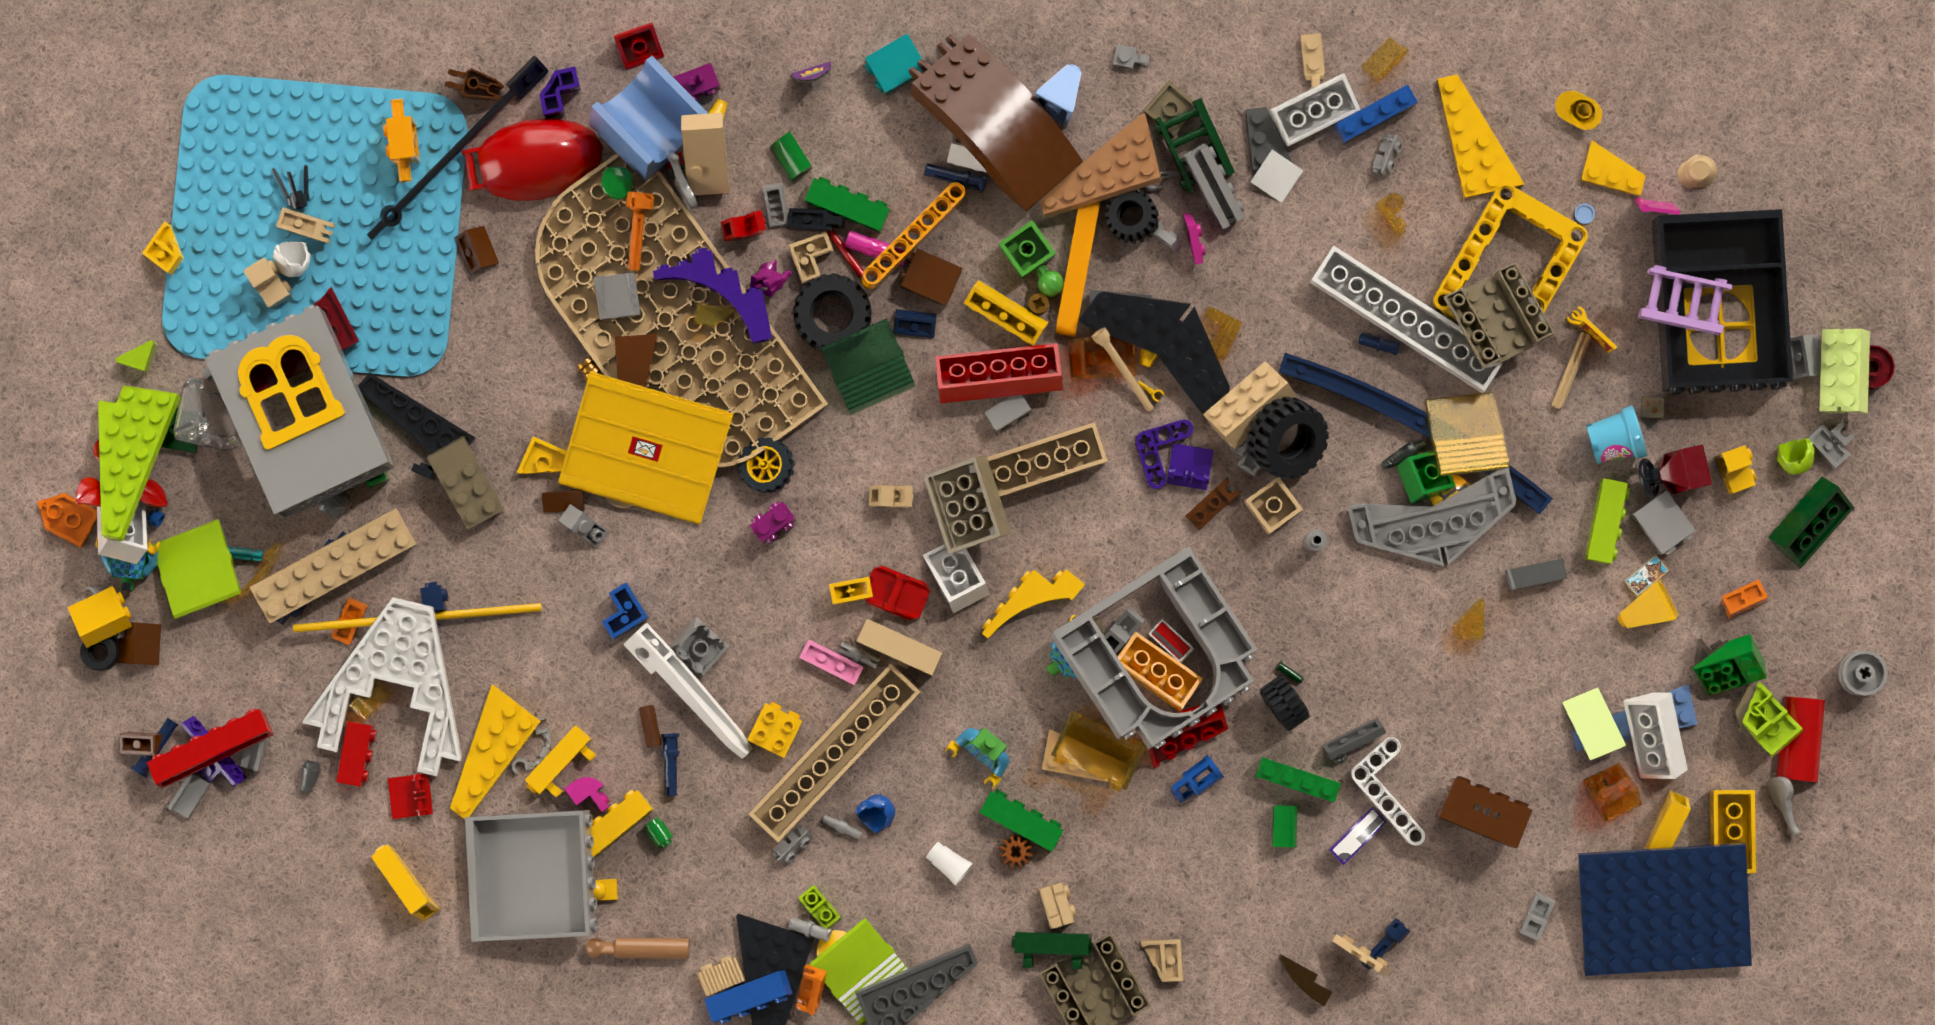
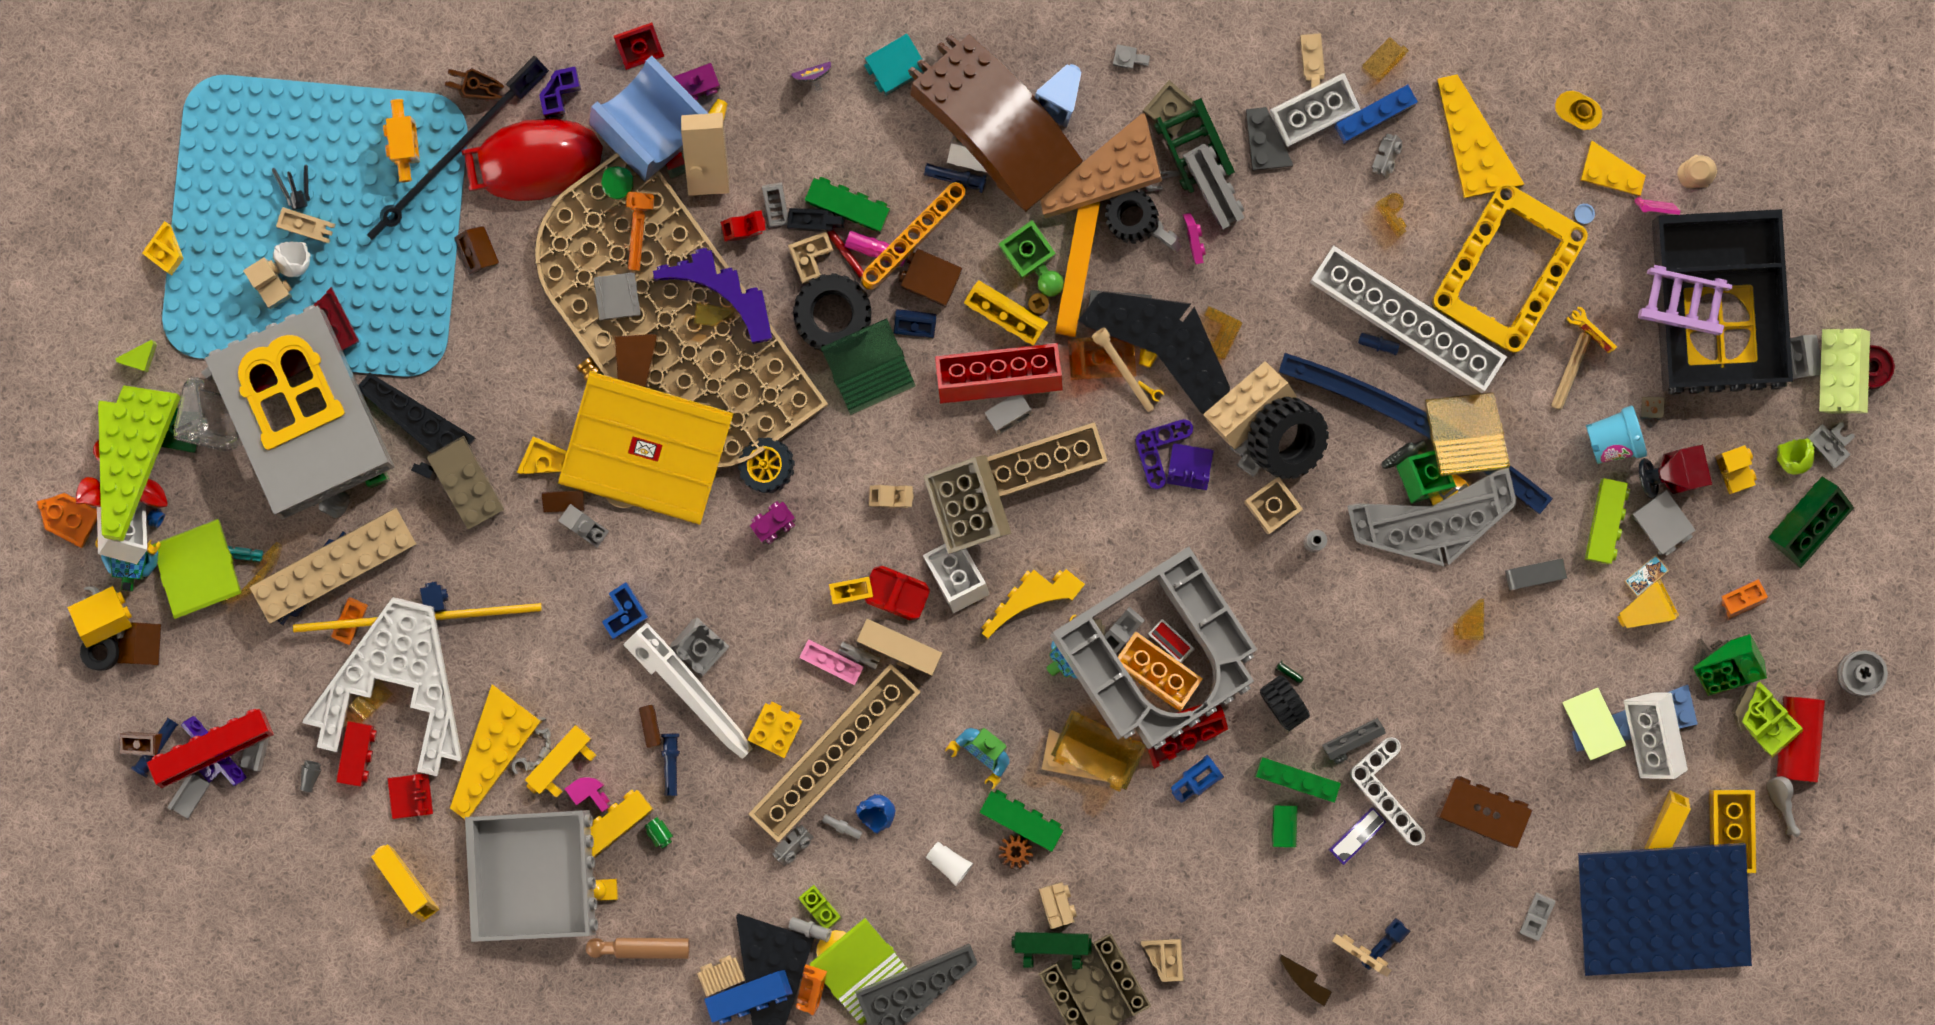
light grey piece [667,153,697,210] -> none
magenta animal [750,260,792,297] -> none
green brick [770,131,812,181] -> none
reddish brown plate [1185,478,1241,530] -> none
white sticker [1251,150,1303,202] -> none
dark tan slope [1444,262,1555,369] -> none
clear orange slope [1583,763,1642,822] -> none

